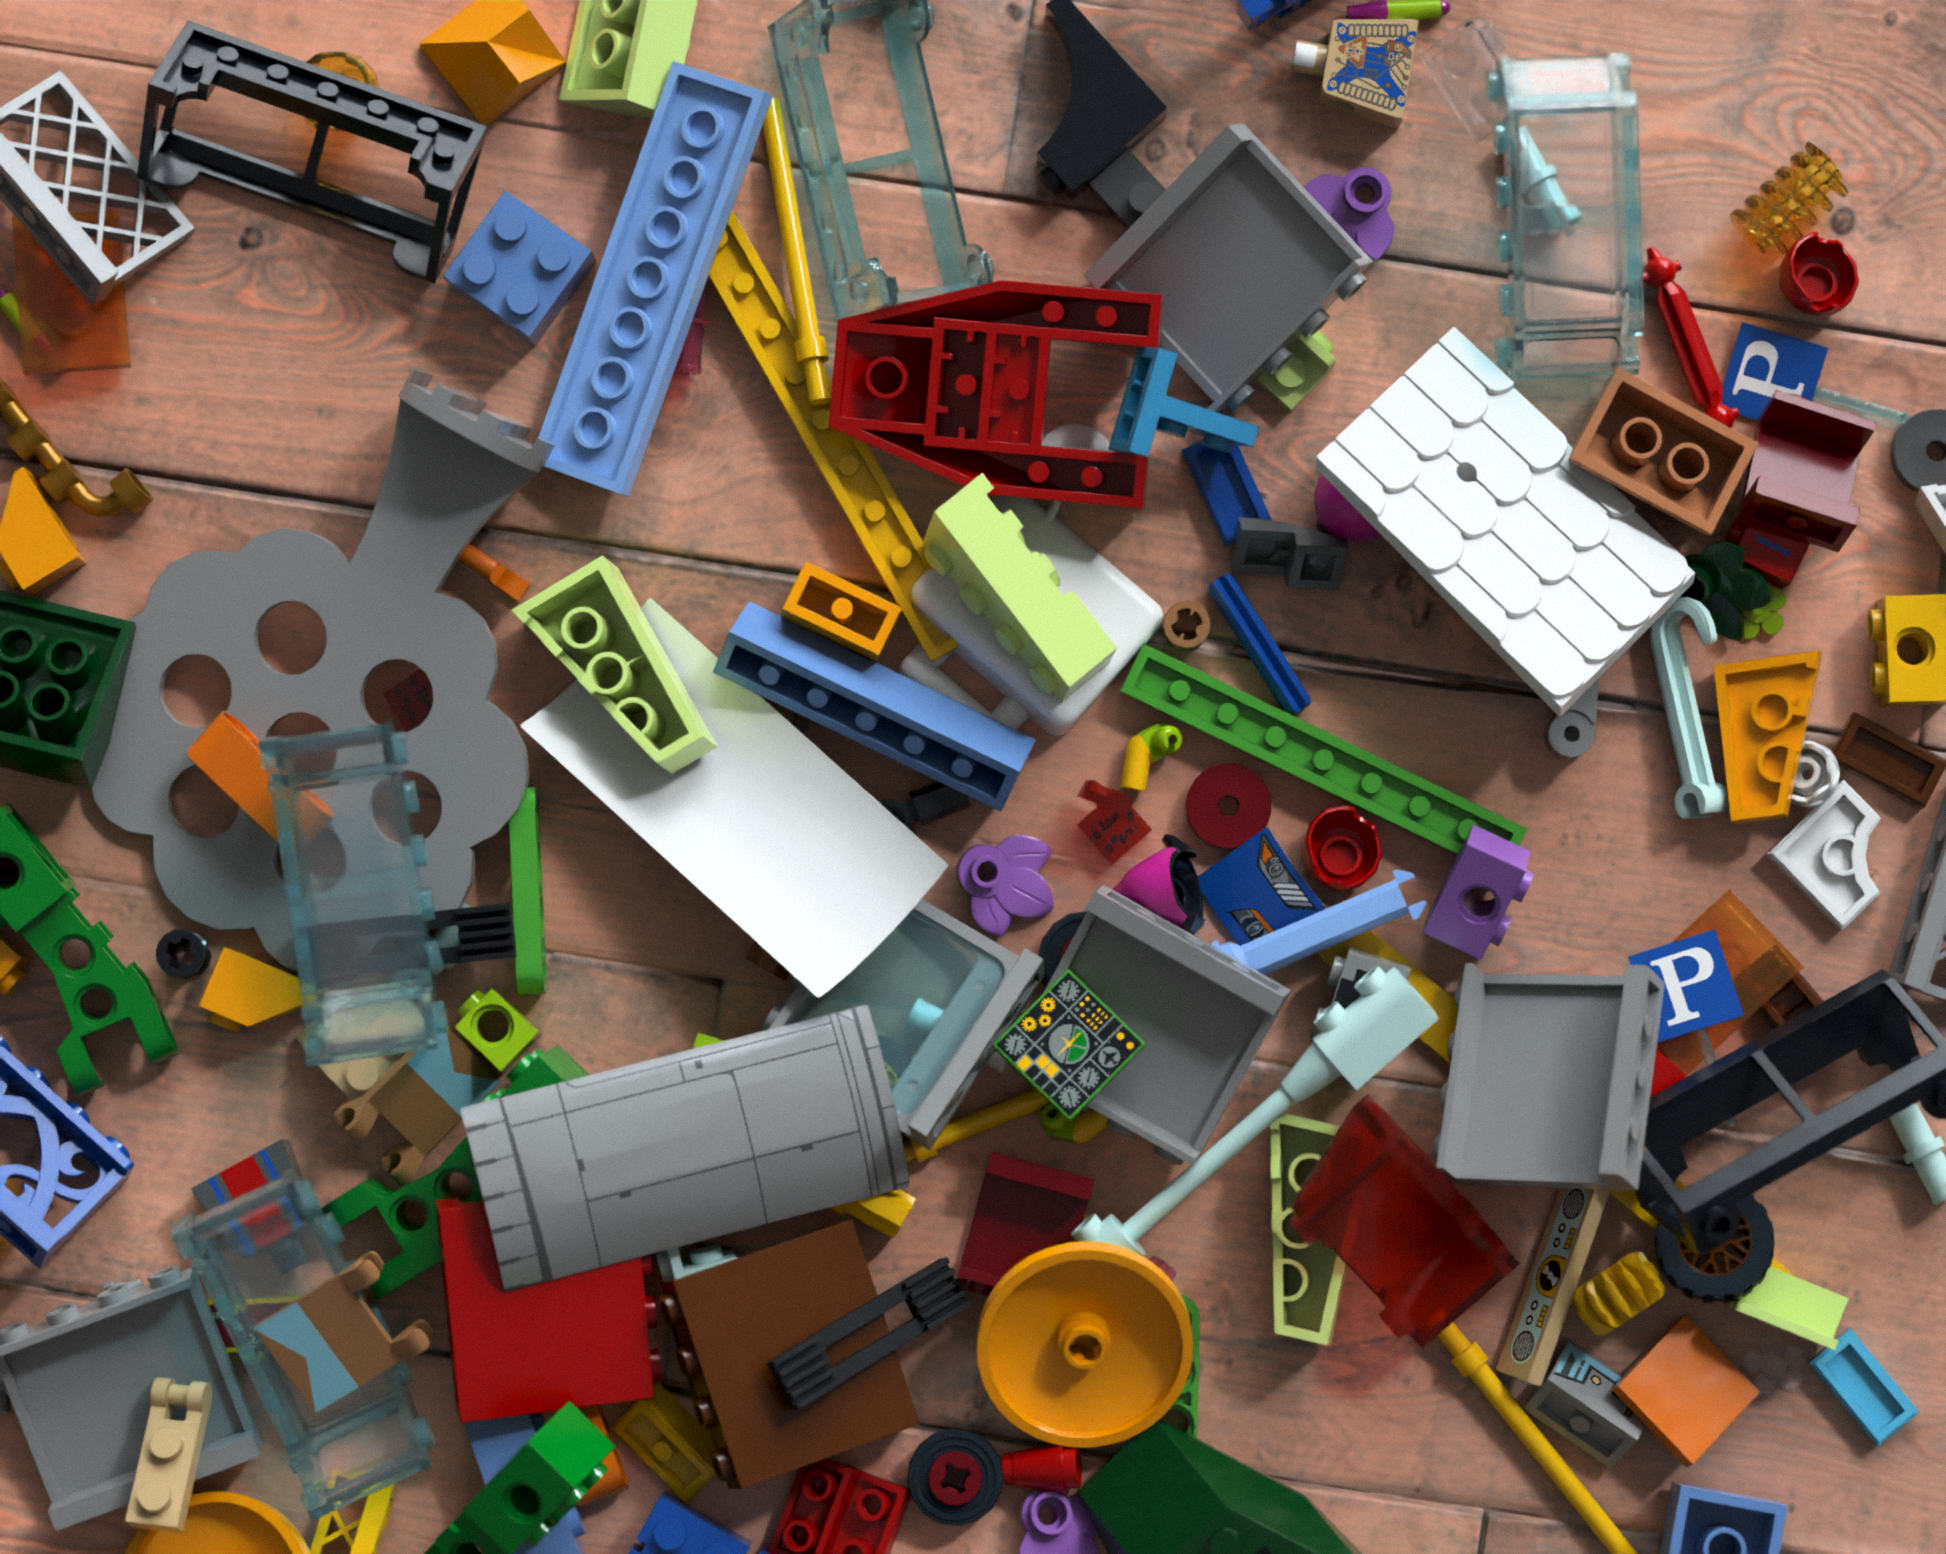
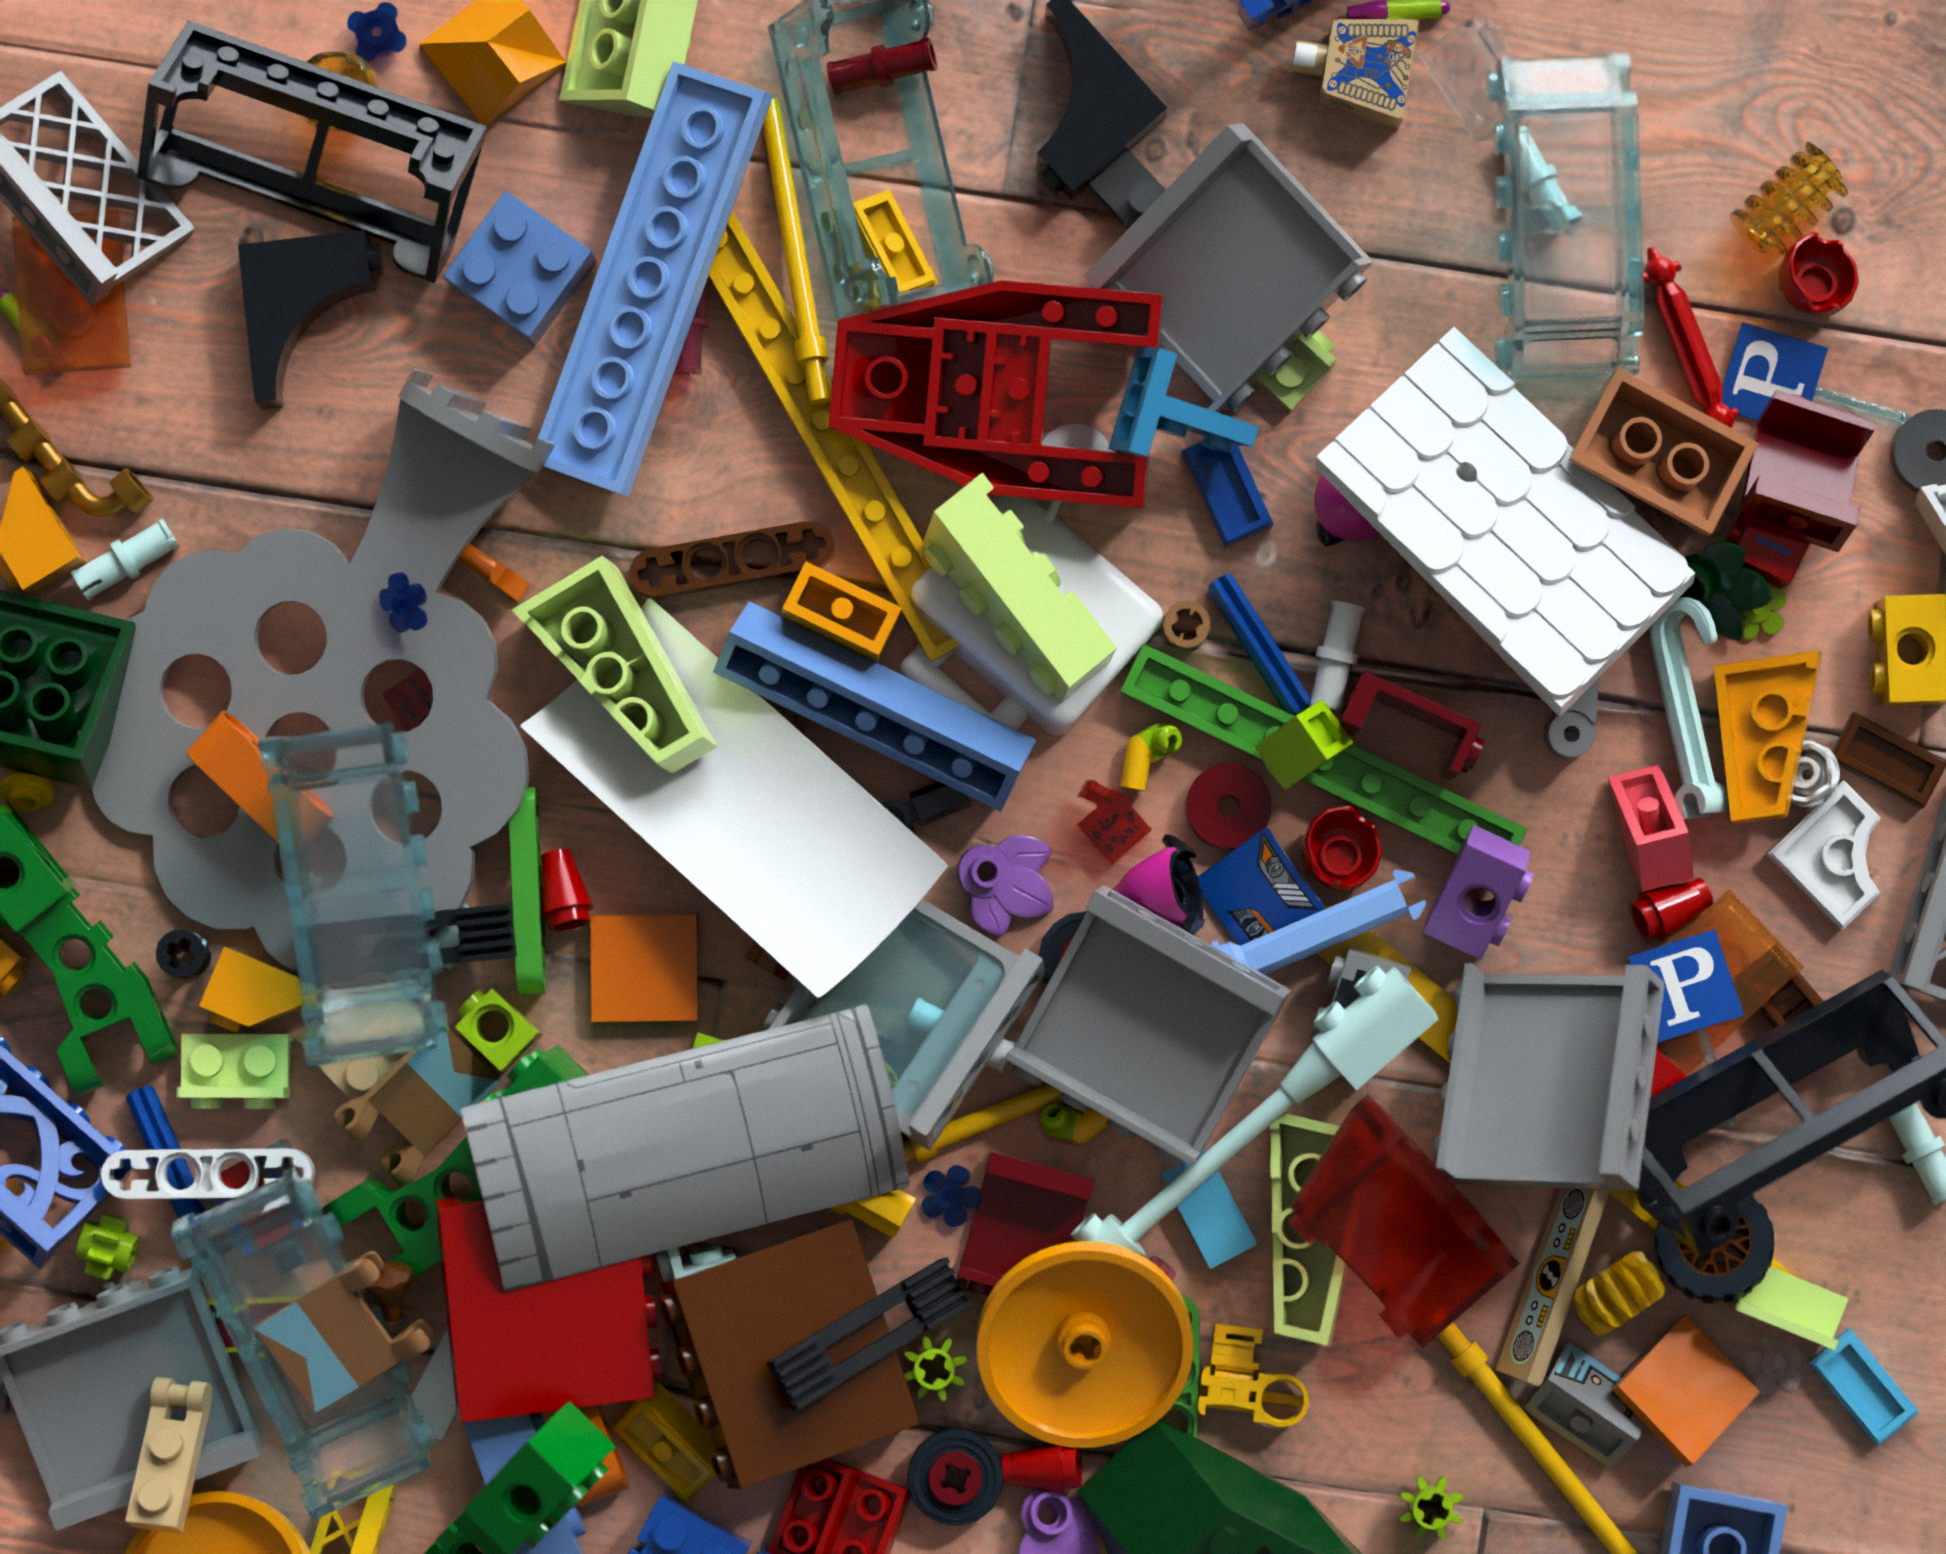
tile [993,969,1146,1123] -> none
dark grey slope [1229,517,1349,590] -> none
medium lavender plate [1304,167,1394,260] -> none
none -> yellow plate [0,769,54,812]
none -> light aqua pin [71,518,180,601]
none -> lime gear [75,1213,140,1281]
none -> white beam [101,1149,315,1199]
none -> blue axle [126,1086,213,1237]
none -> yellowish green bracket [176,1034,291,1109]
none -> black arch [238,230,384,409]
none -> clear blue plate [347,2,407,62]
none -> reddish brown rock [364,1261,414,1323]
none -> clear blue plant [379,572,428,633]
none -> white sticker [400,1328,457,1441]
none -> red cone [540,849,593,931]
none -> orange tile [590,914,699,1023]
none -> reddish brown beam [630,521,834,599]
none -> dark red pin [827,37,938,95]
none -> yellow slope [834,189,938,310]
none -> lime gear [904,1335,967,1401]
none -> clear blue plant [921,1165,982,1227]
none -> medium azure tile [1160,1149,1257,1269]
none -> yellow piece [1198,1323,1309,1427]
none -> lime brick [1254,699,1353,790]
none -> white pin [1310,600,1365,711]
none -> dark red panel [1338,671,1485,780]
none -> lime gear [1398,1475,1464,1540]
none -> coral slope [1608,764,1694,892]
none -> red cone [1629,877,1713,941]

